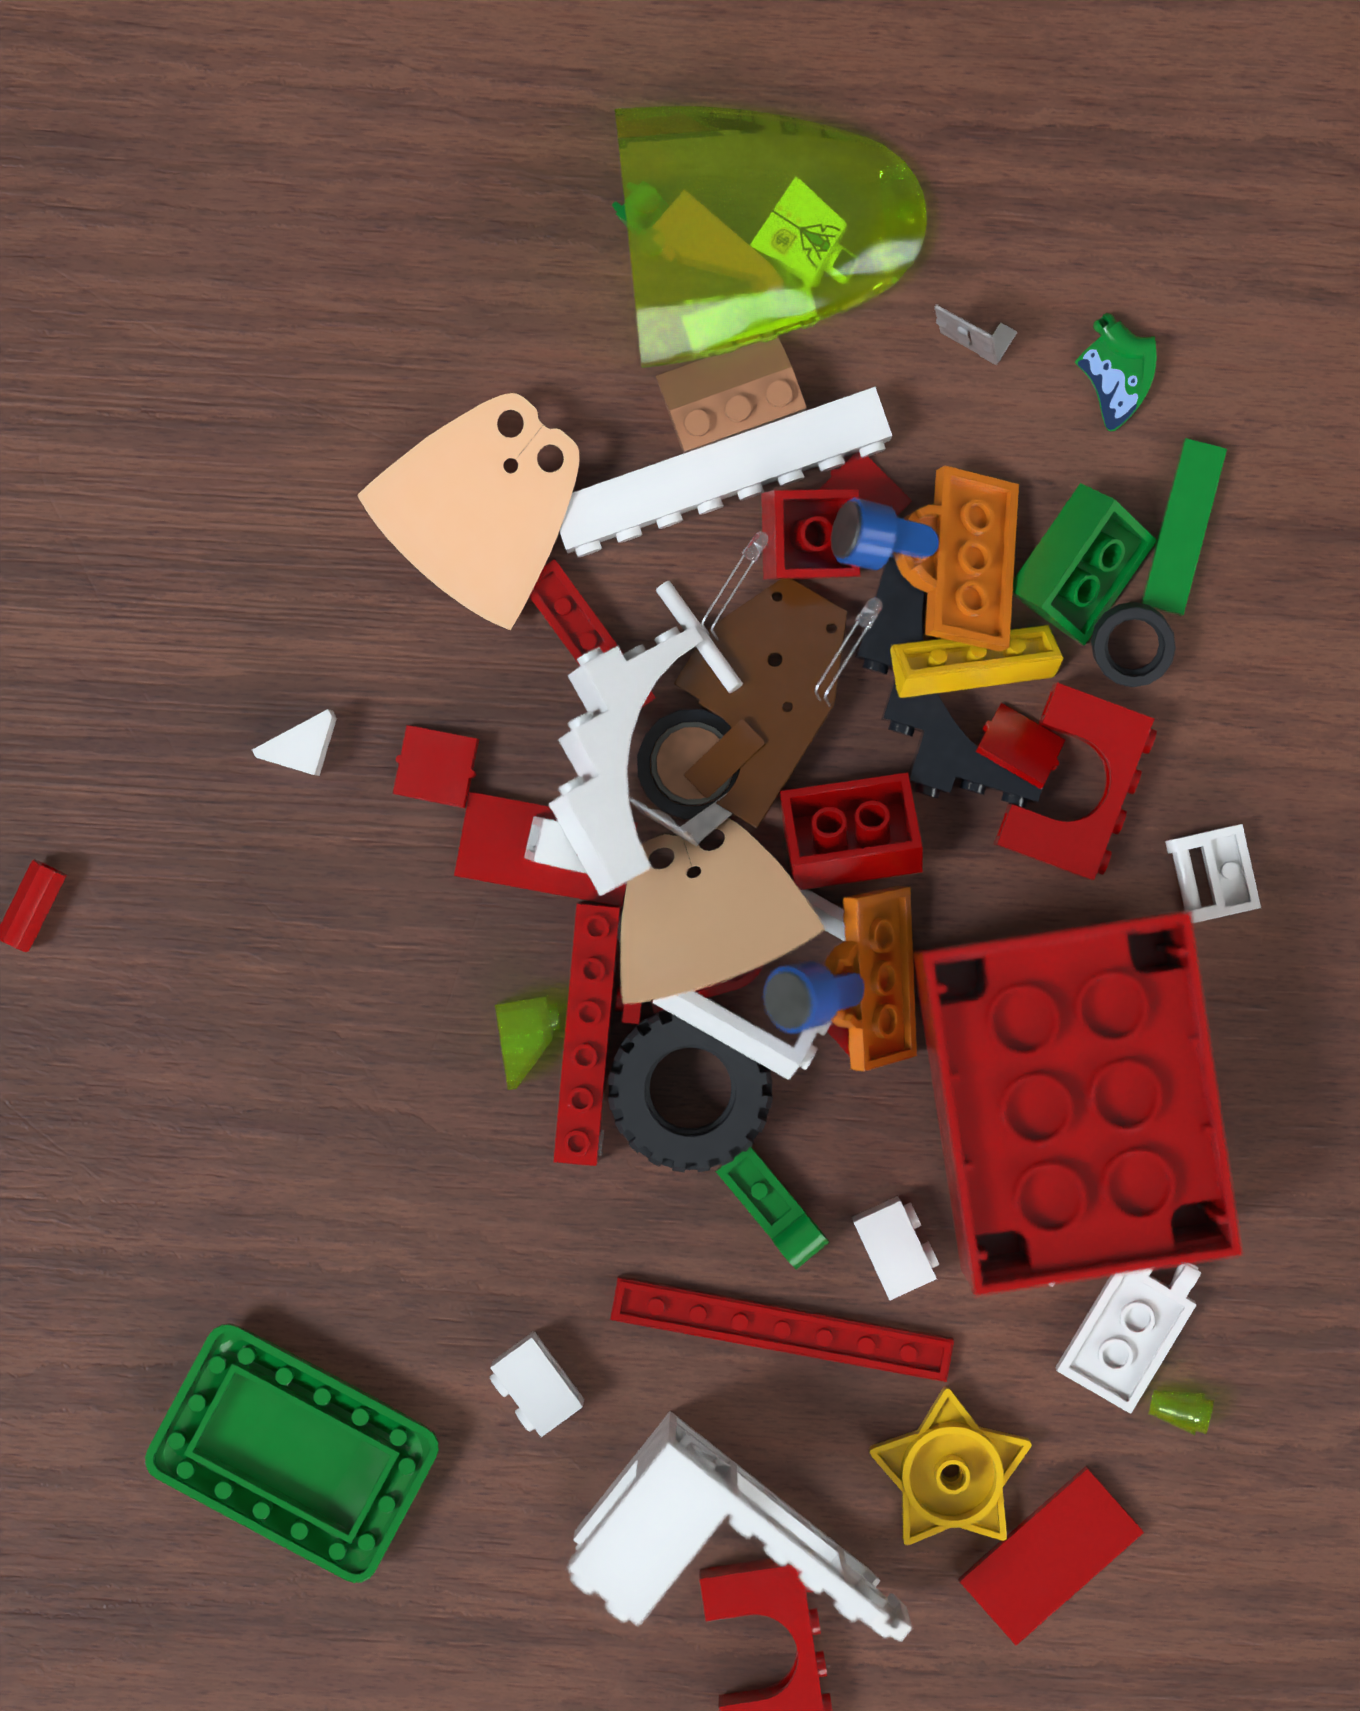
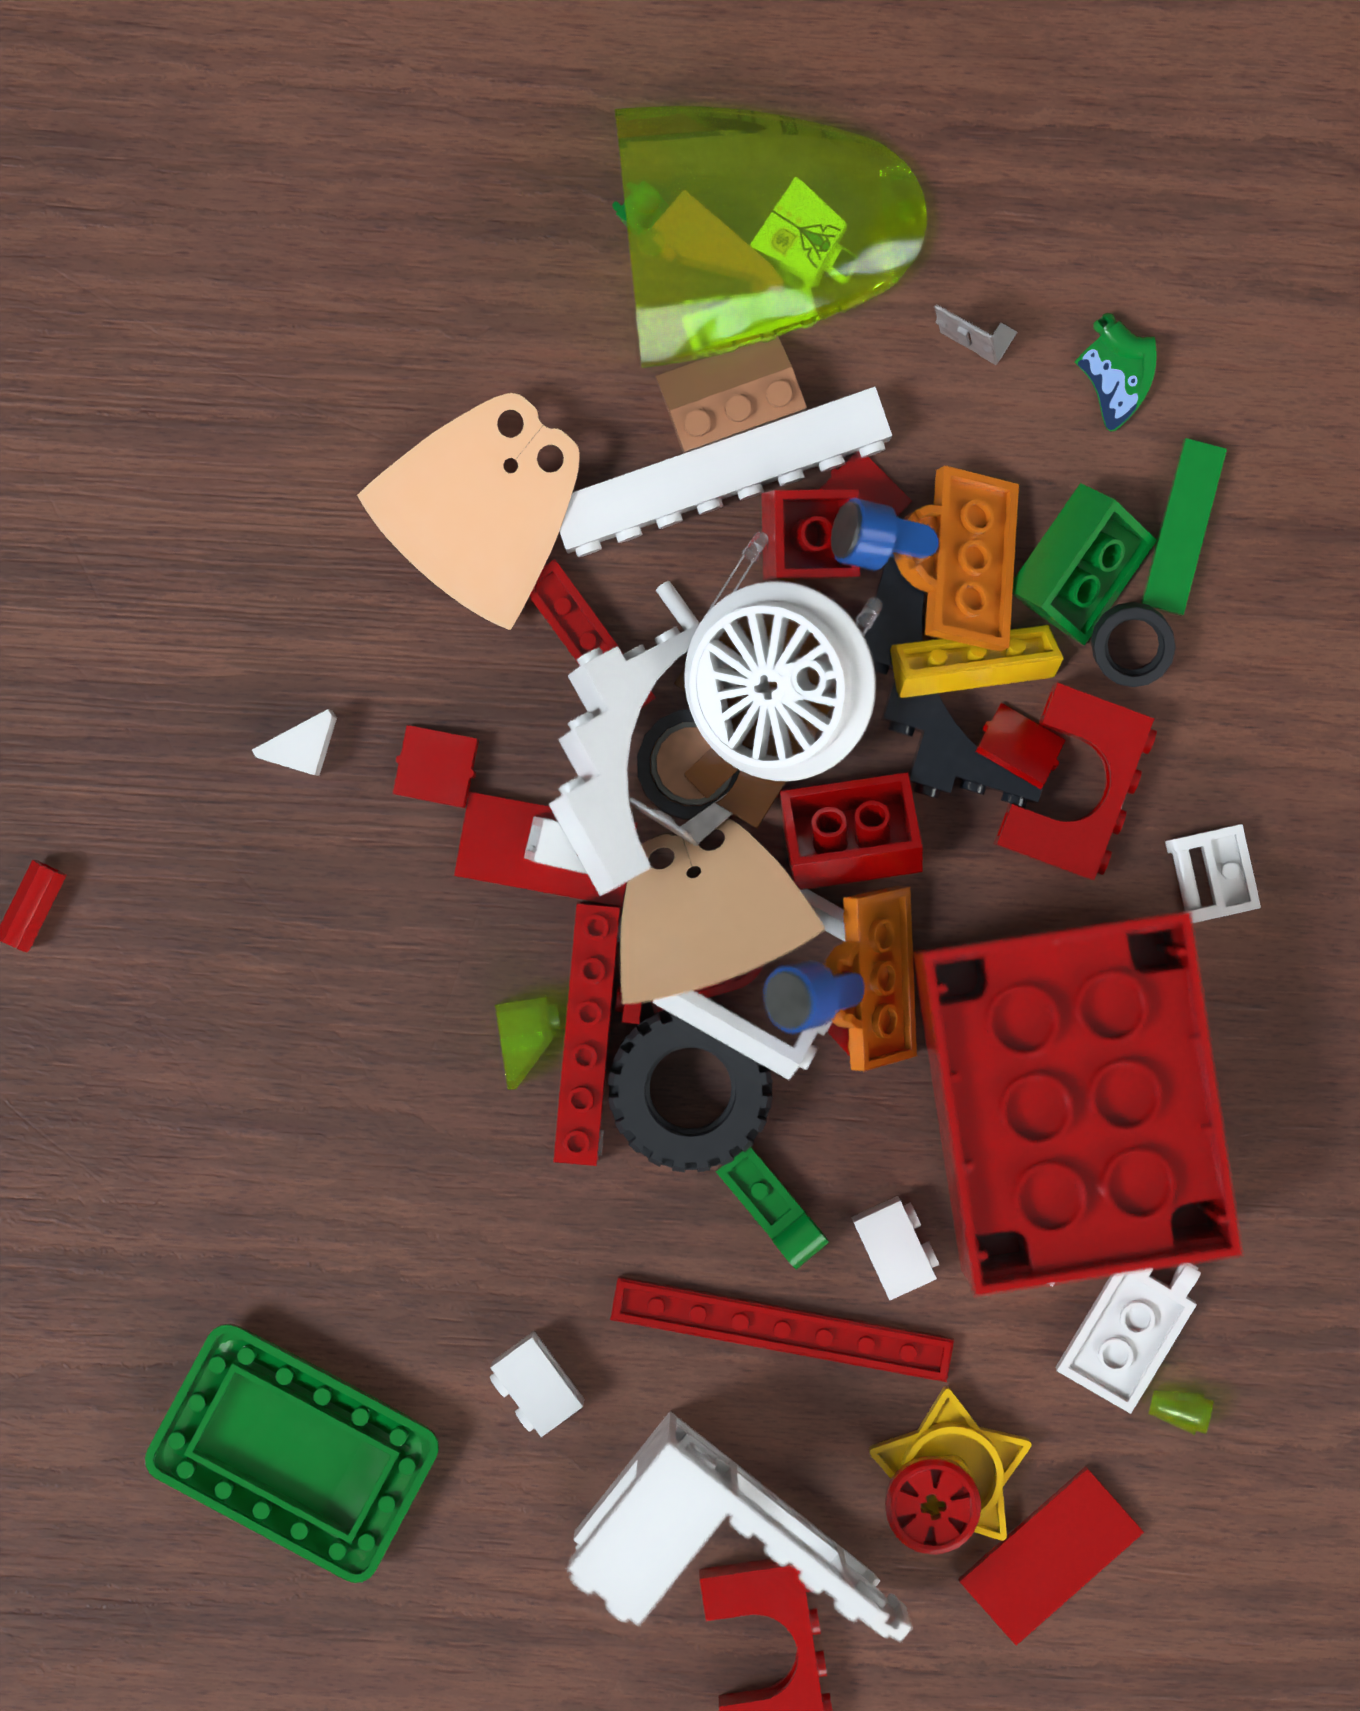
none -> white piece [685,582,876,781]
none -> red wheel [885,1456,981,1554]

